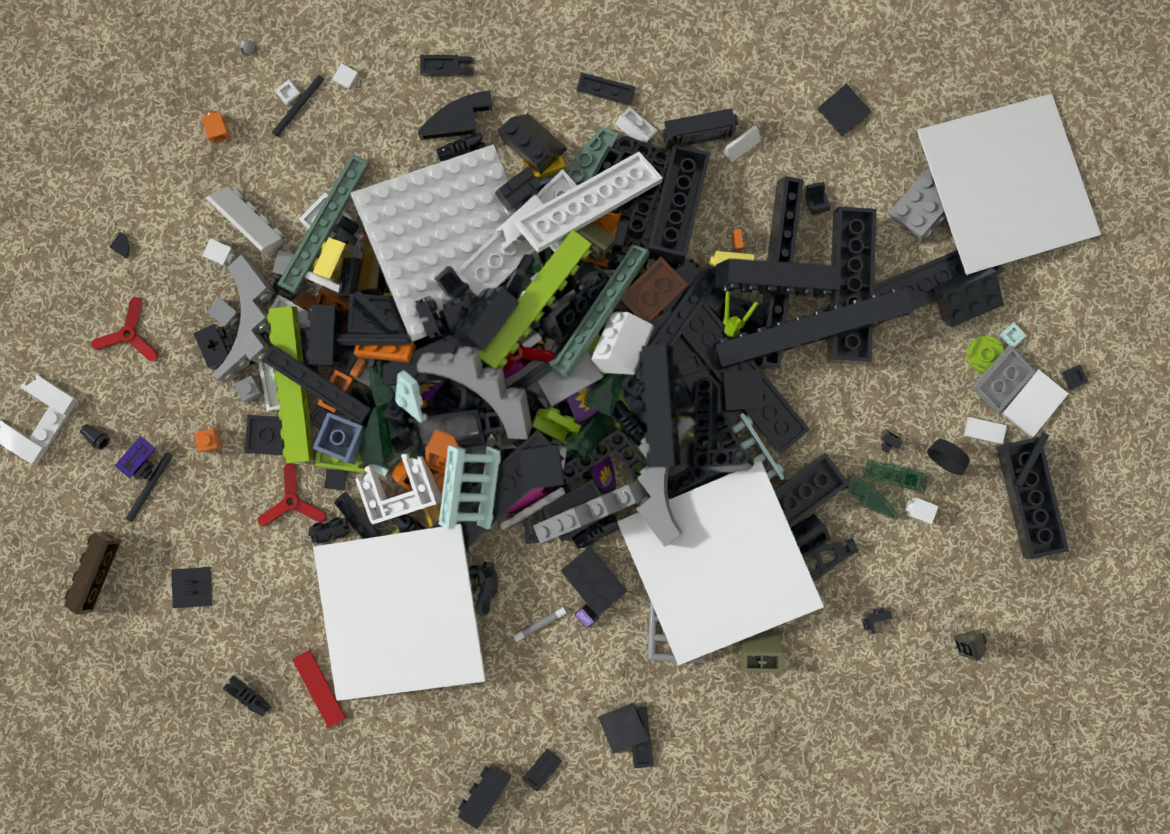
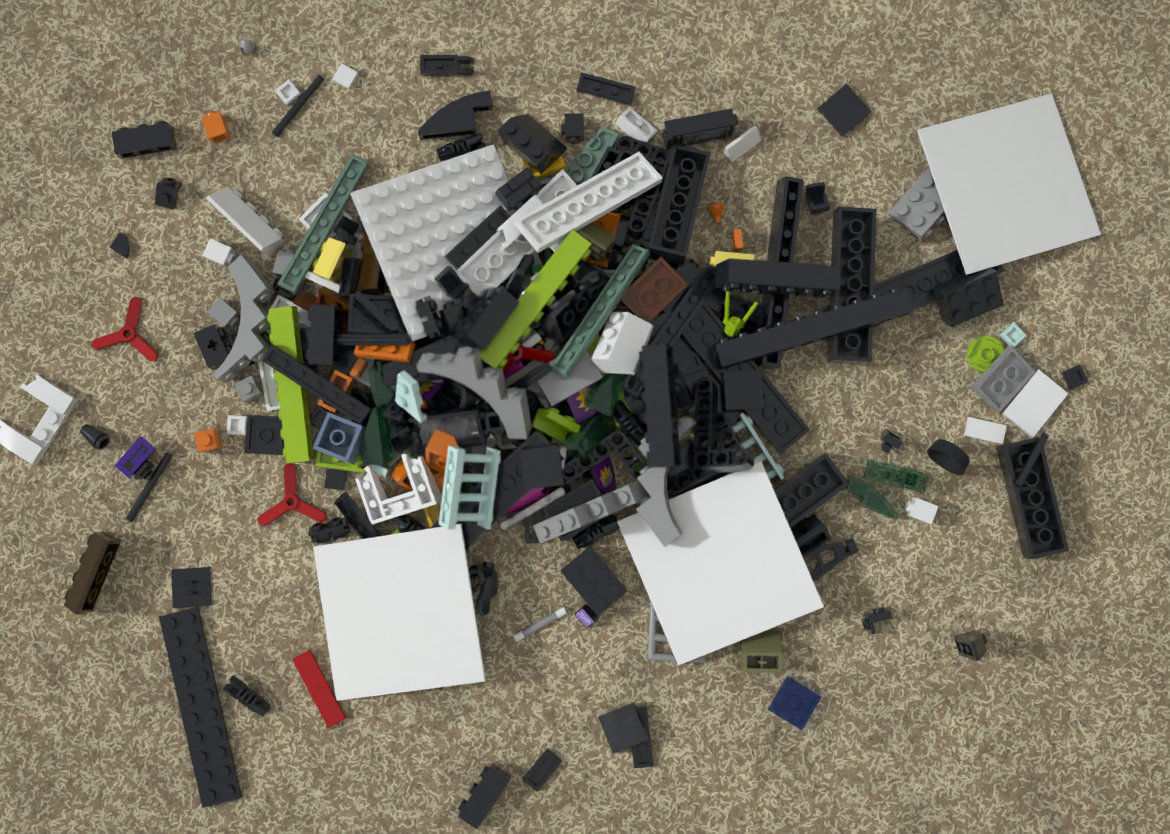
none -> black brick [112,121,177,159]
none -> black bracket [155,177,182,210]
none -> black plate [159,607,242,808]
none -> white tile [227,415,247,436]
none -> black tile [444,205,511,270]
none -> black brick [561,113,584,144]
none -> orange rock [707,202,725,223]
none -> clear blue plate [767,676,822,731]

